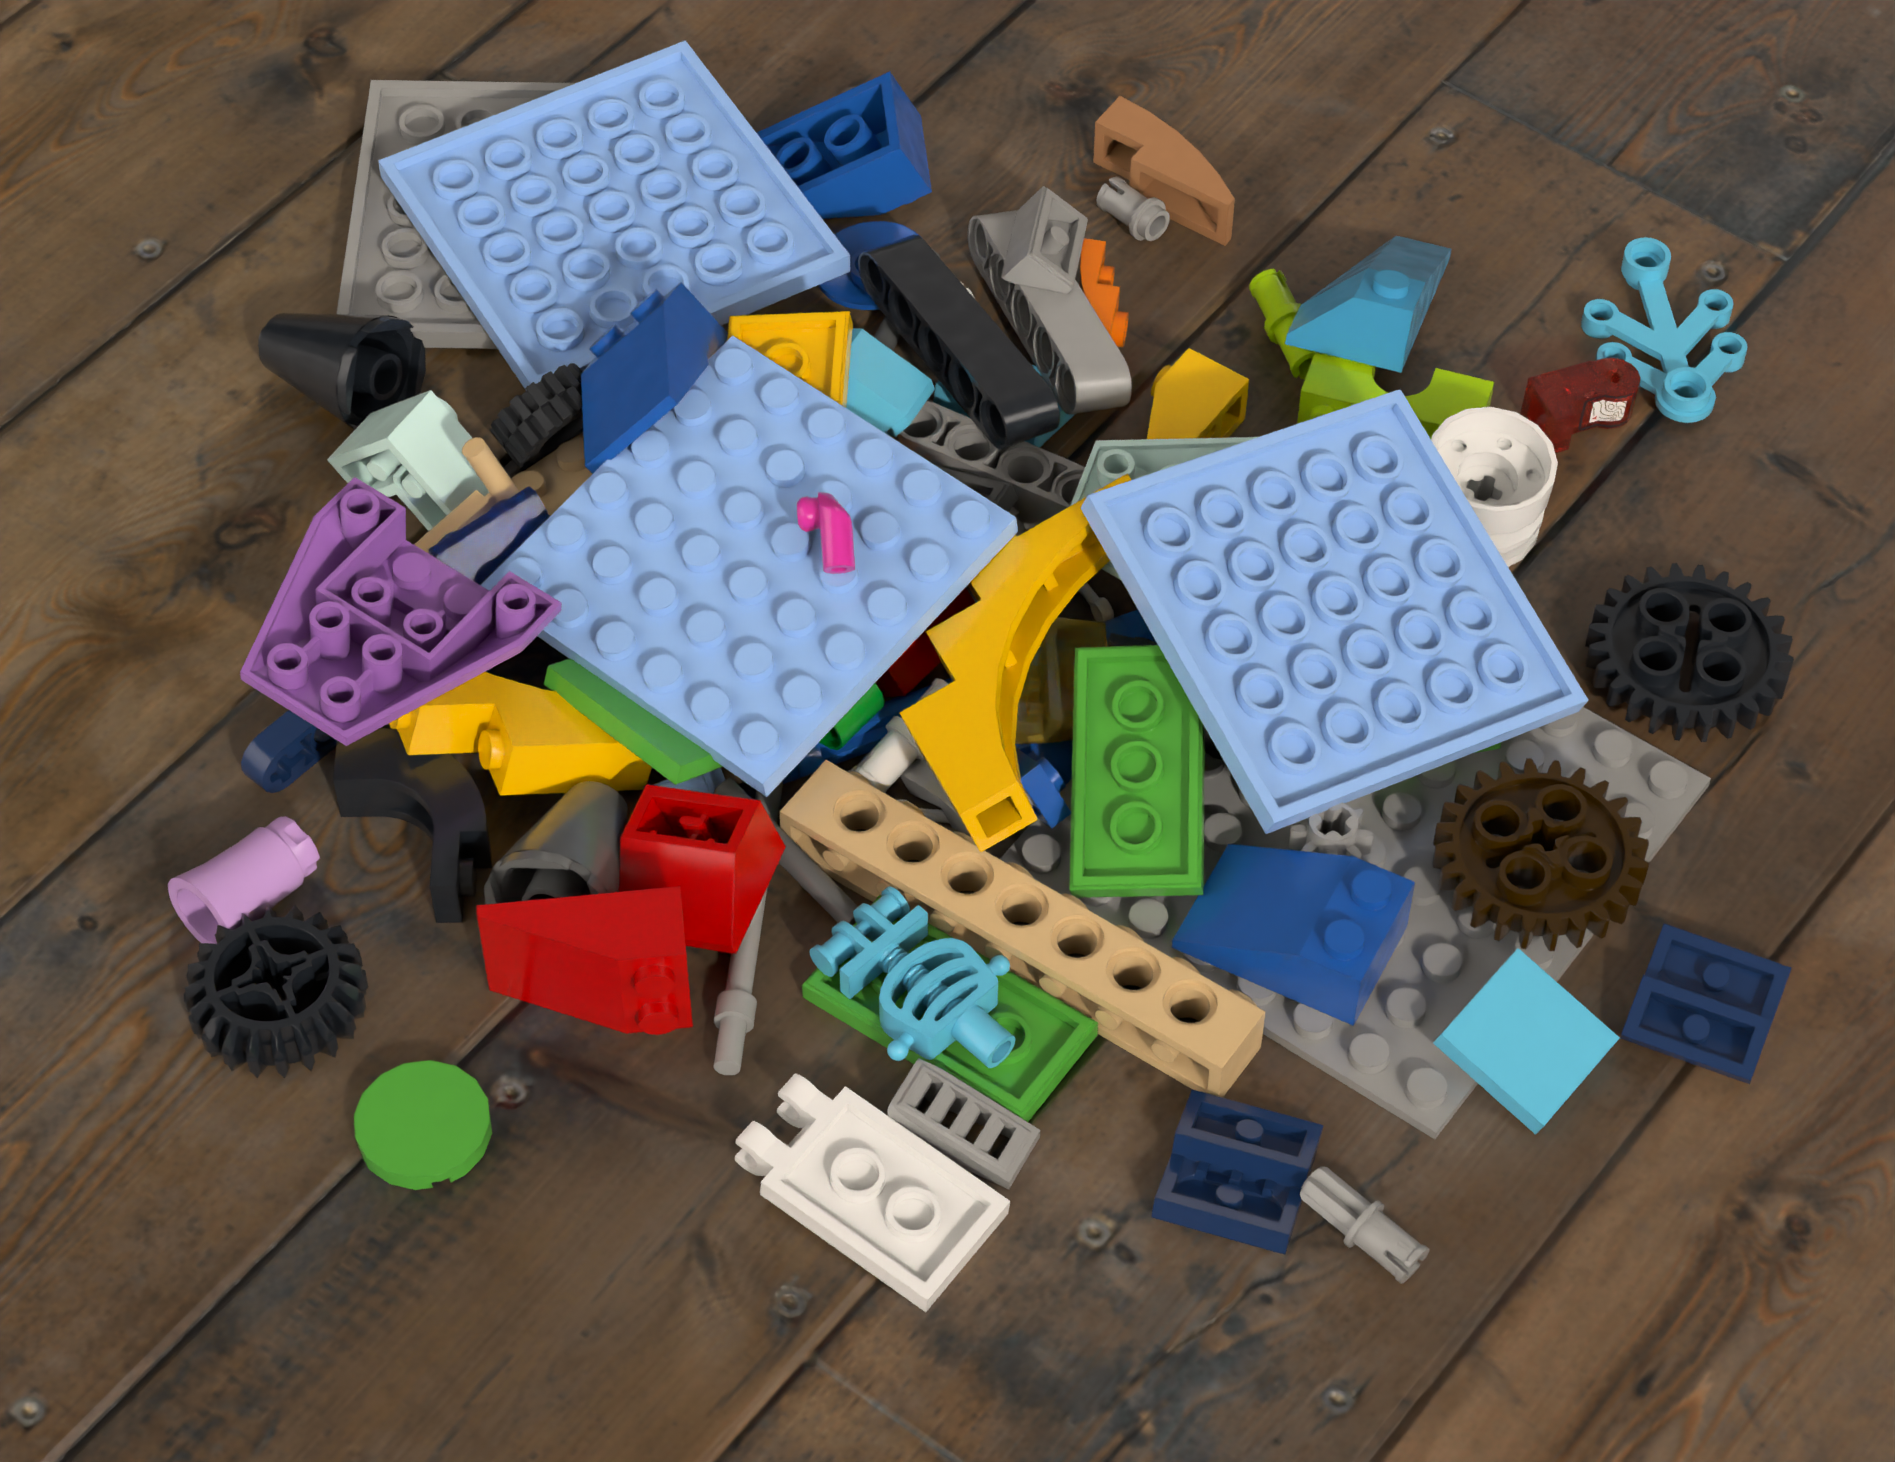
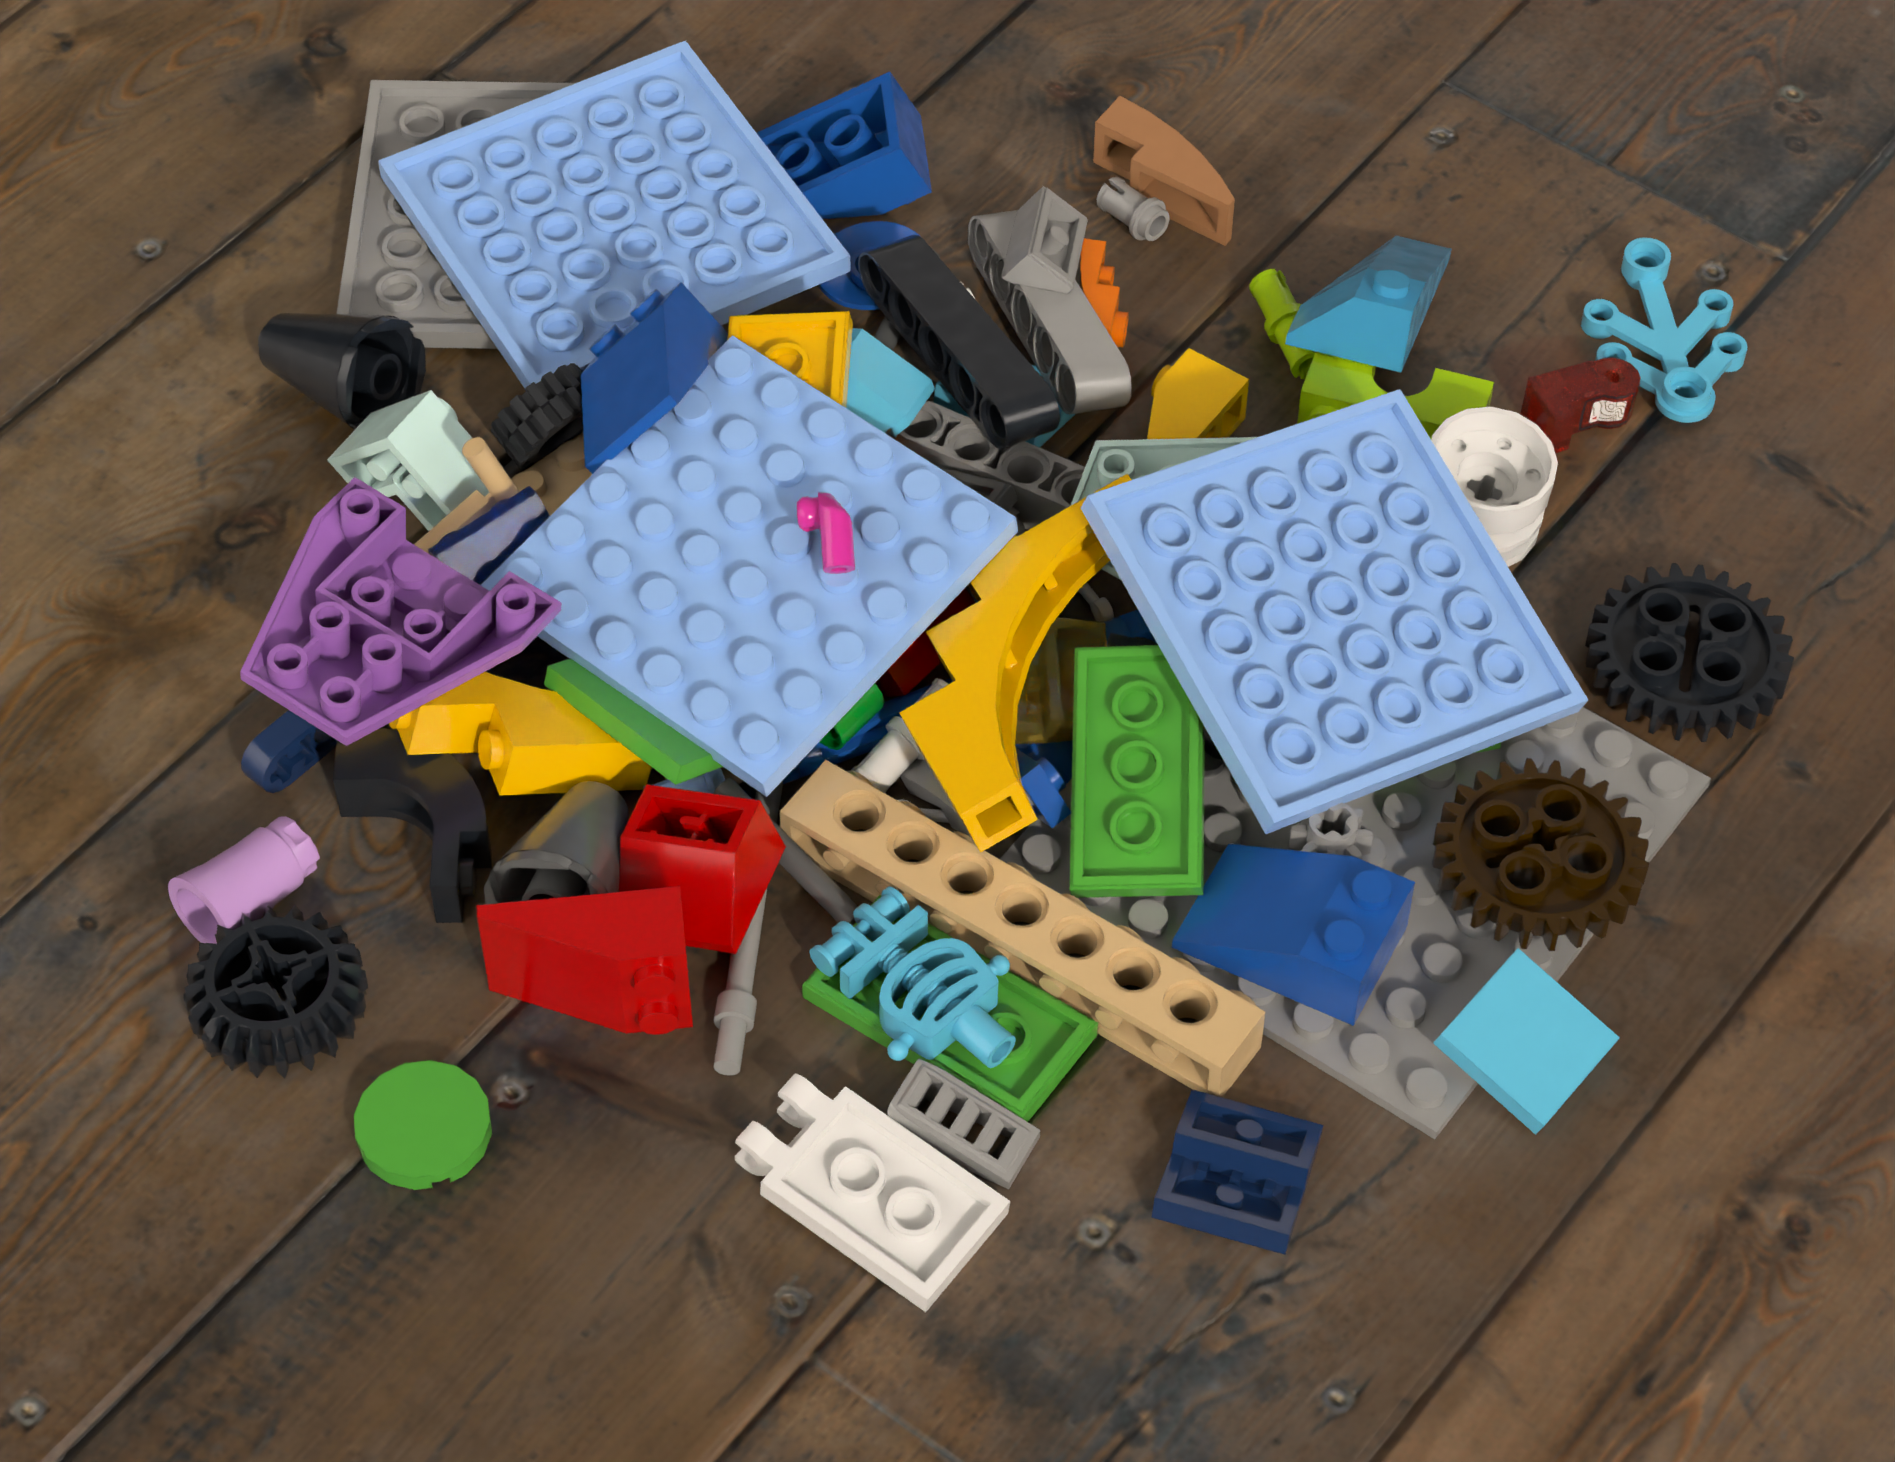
light grey axle [1300,1166,1429,1284] -> none
dark blue slope [1621,923,1791,1084] -> none

